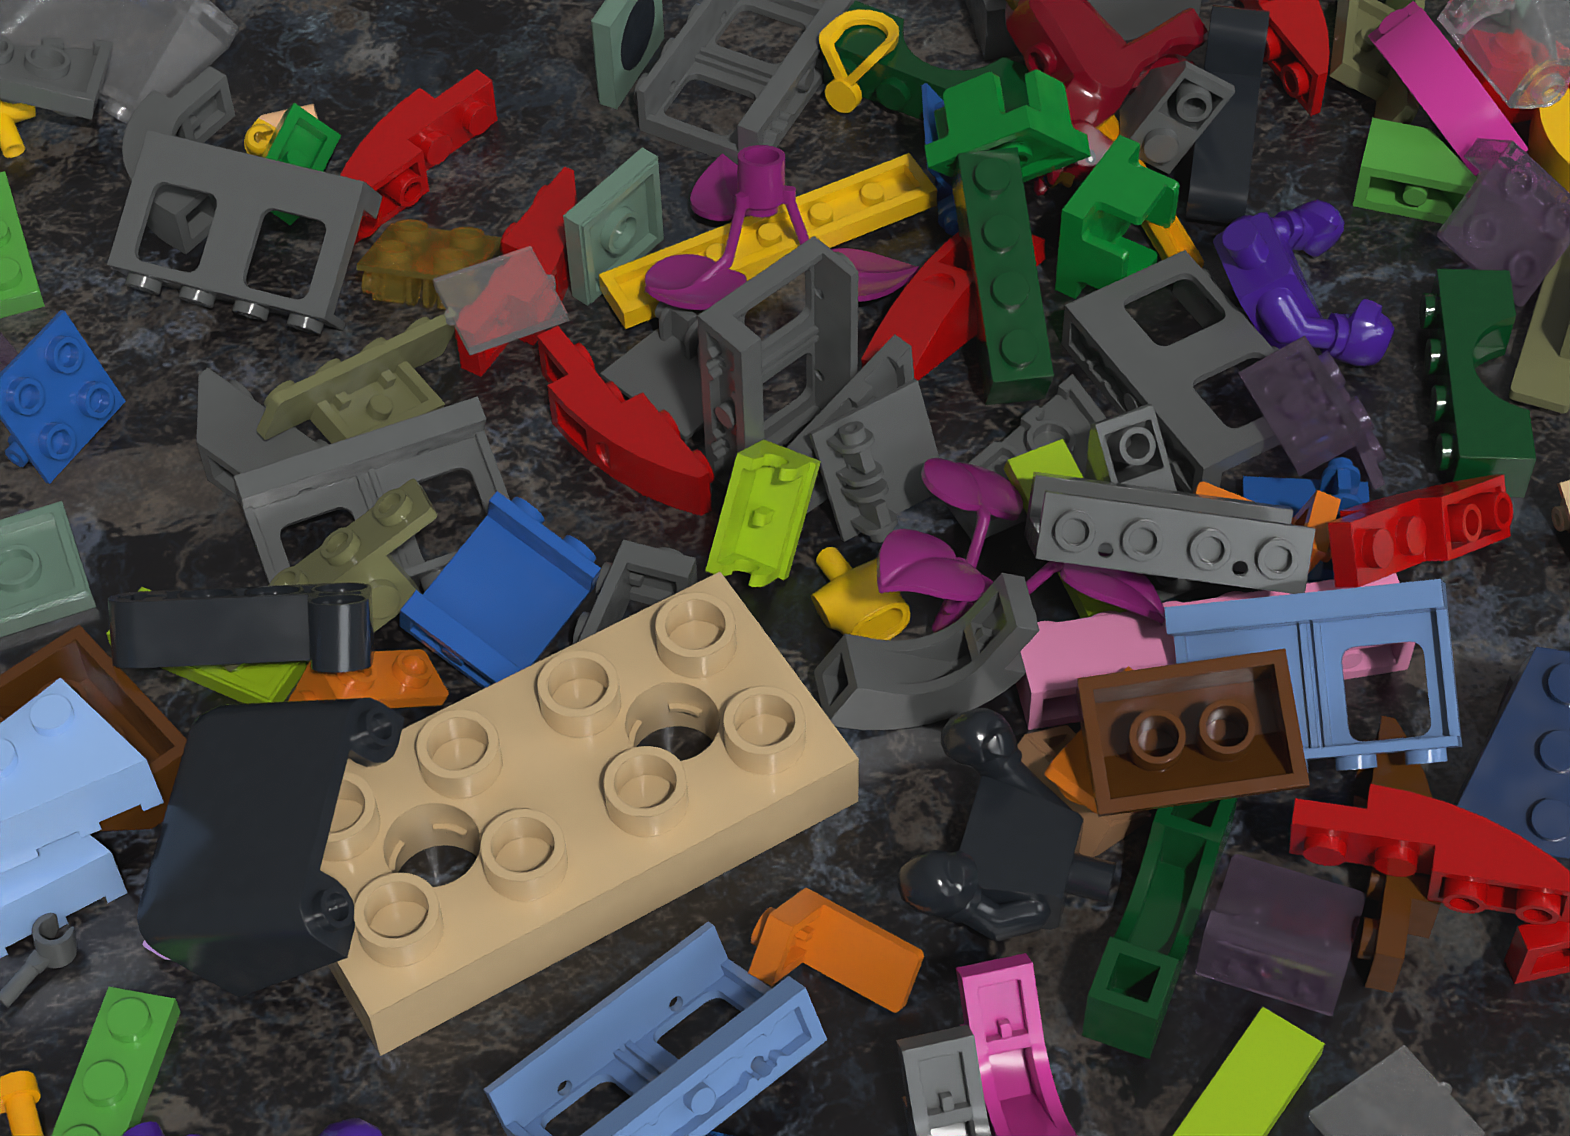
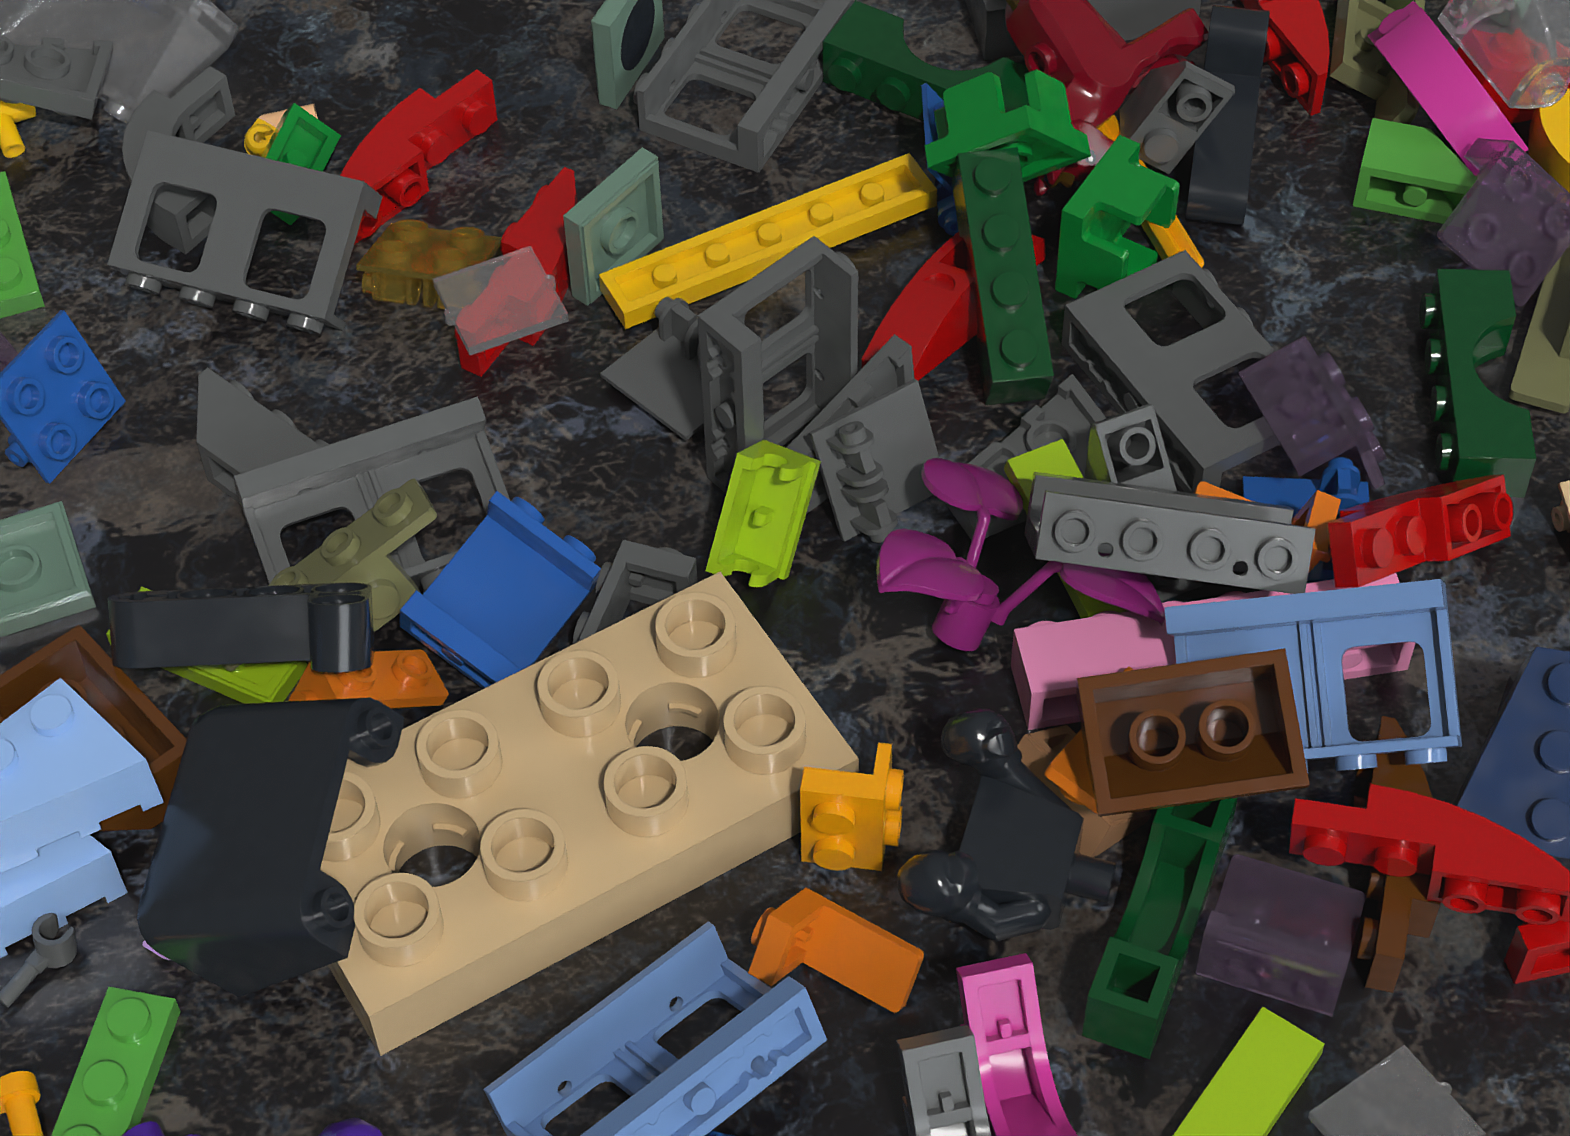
olive bracket [256,310,460,444] -> none
red slope [537,325,714,516] -> none
magenta plant [645,145,919,310] -> none
yellow piece [811,547,910,640] -> none
dark grey arch [814,573,1039,730] -> none
yellow piece [819,9,899,113] -> none
dark purple torso [1213,199,1395,366] -> none
none -> light orange bracket [800,742,904,871]

